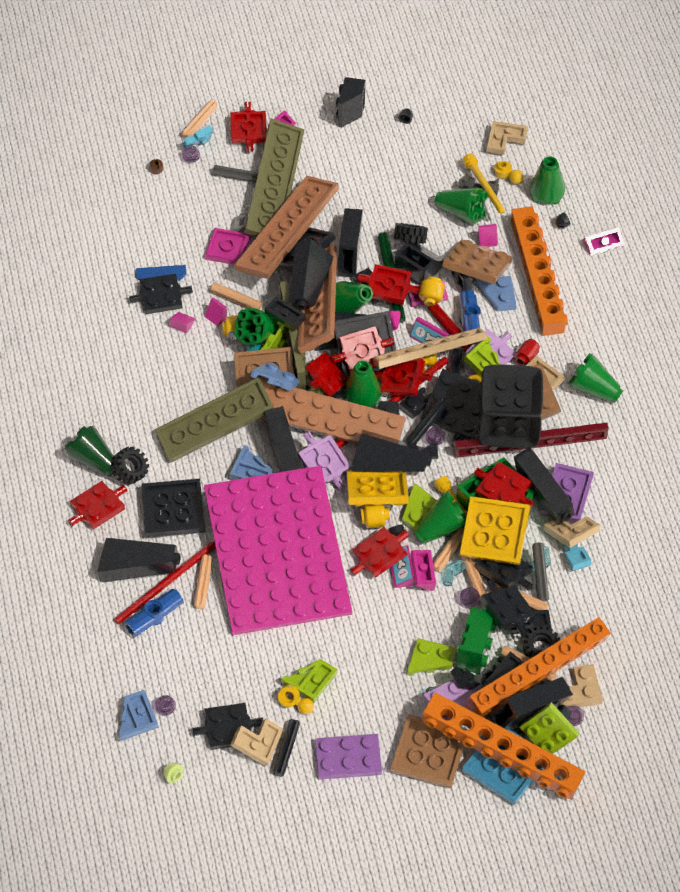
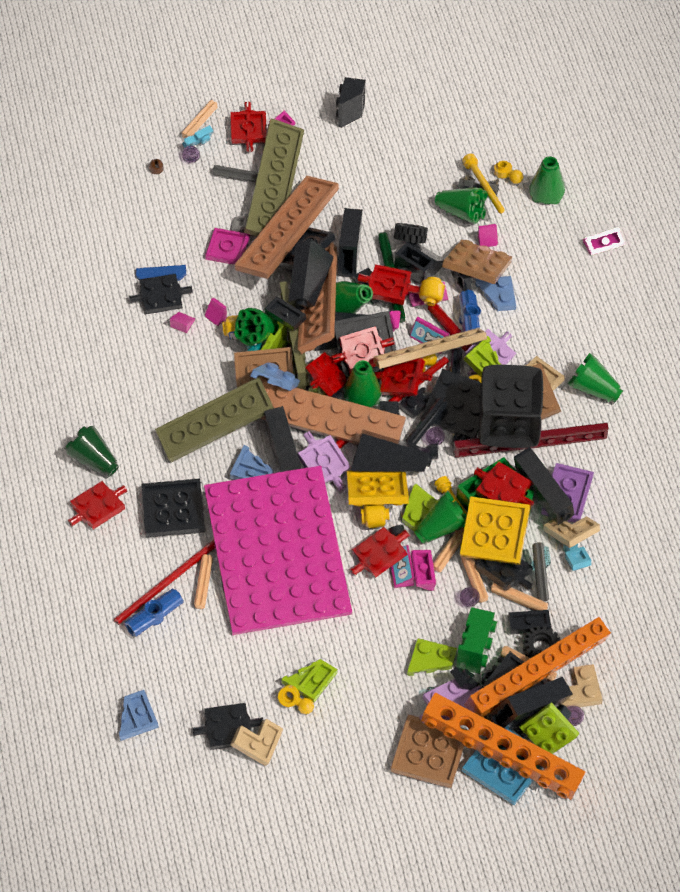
black slope [97,538,181,582] -> none
black tyre [111,446,149,485] -> none
clear purple plate [155,695,176,716] -> none
yellowish green plate [163,762,183,783] -> none
light nougat axle [211,282,262,310] -> none
black axle [273,719,300,777] -> none
medium lavender plate [315,734,382,780] -> none
black hinge [398,108,413,124] -> none
clear light blue arm [443,560,466,586] -> none
black plate [480,580,536,637] -> none
tan plate [487,121,528,155] -> none
orange brick [510,206,568,336] -> none
red brick [514,339,540,366] -> none
black hinge [555,212,571,228] -> none

